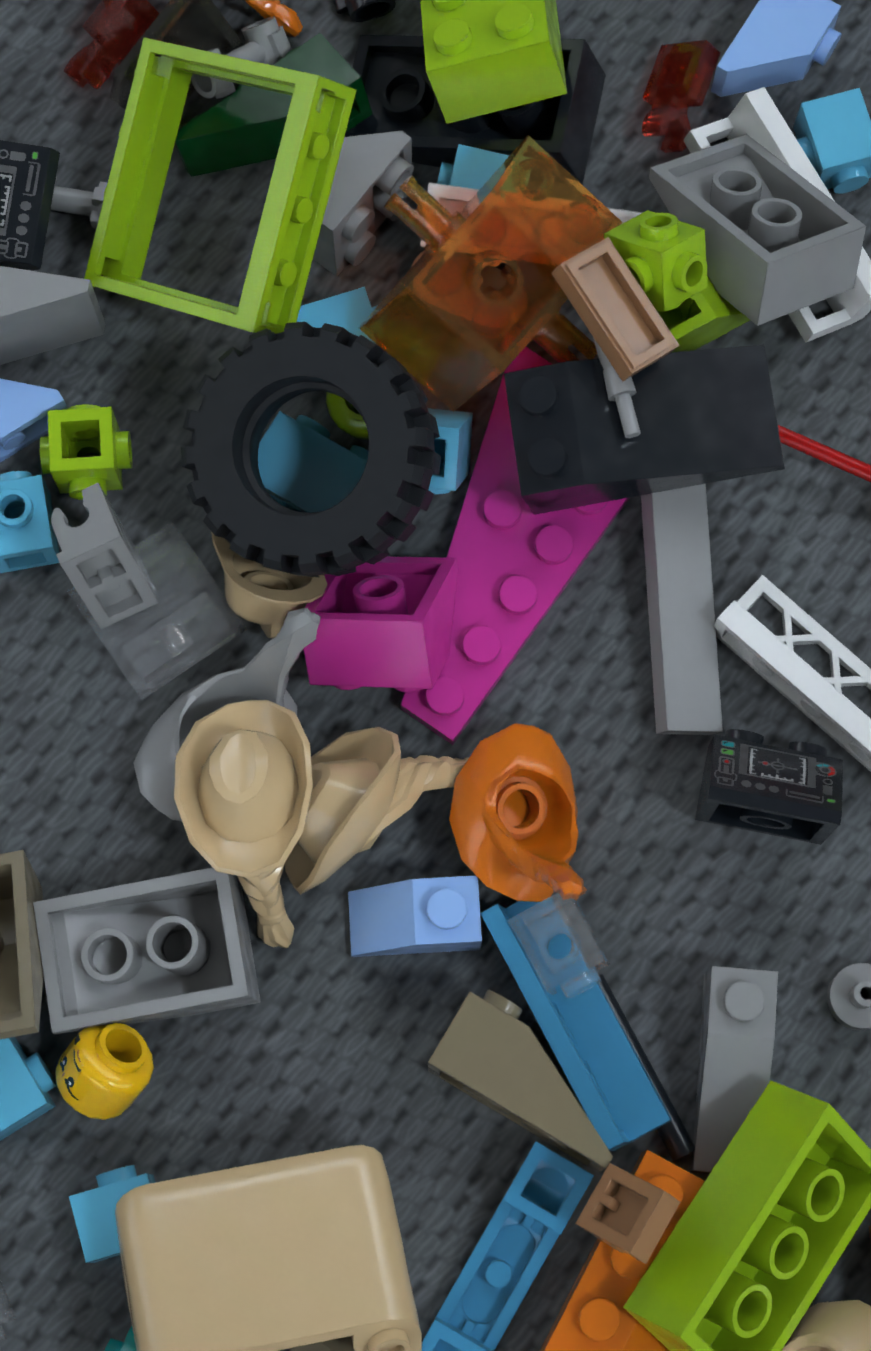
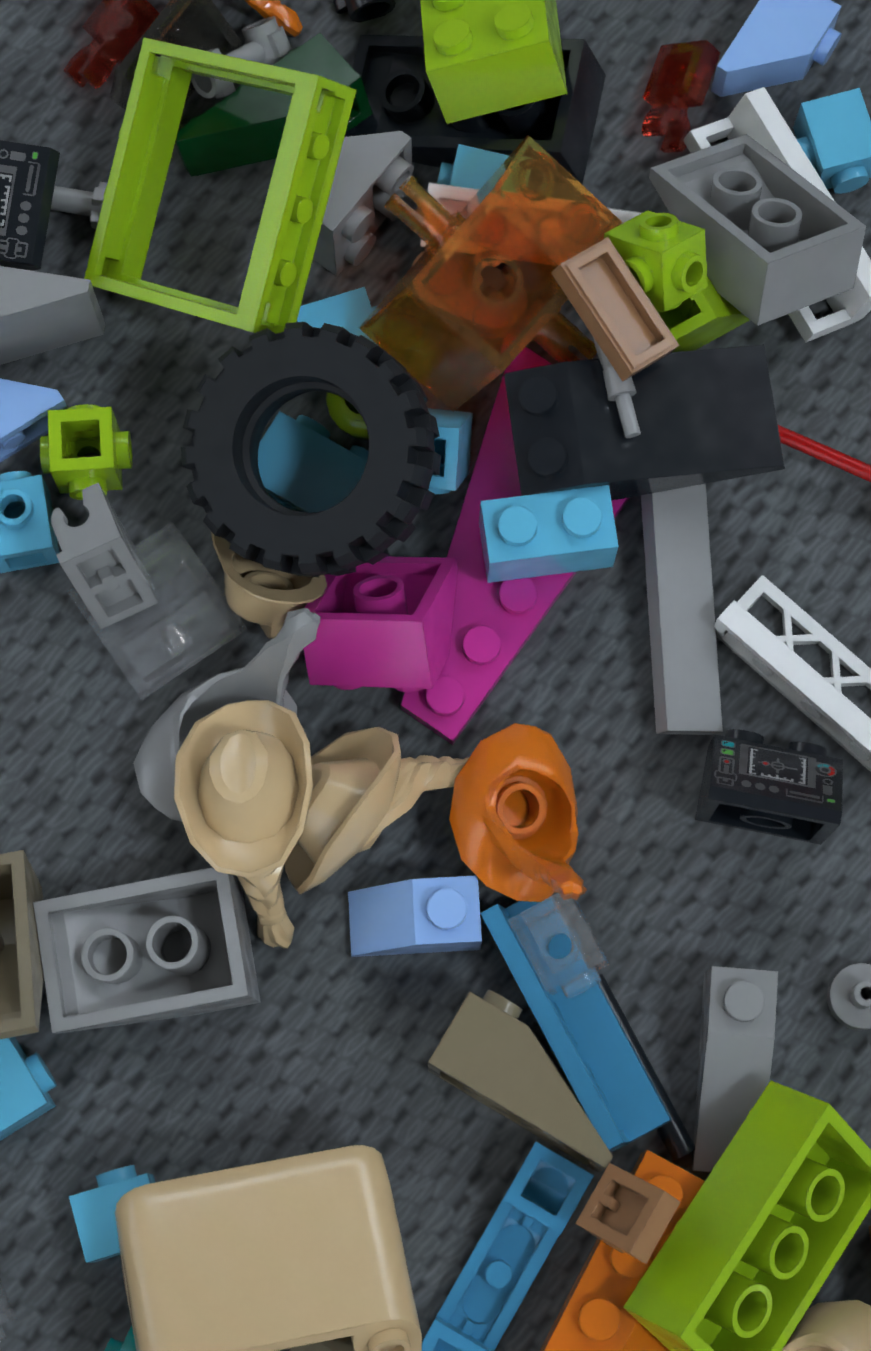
yellow head [55,1023,154,1120] -> none
none -> medium azure brick [479,485,619,583]

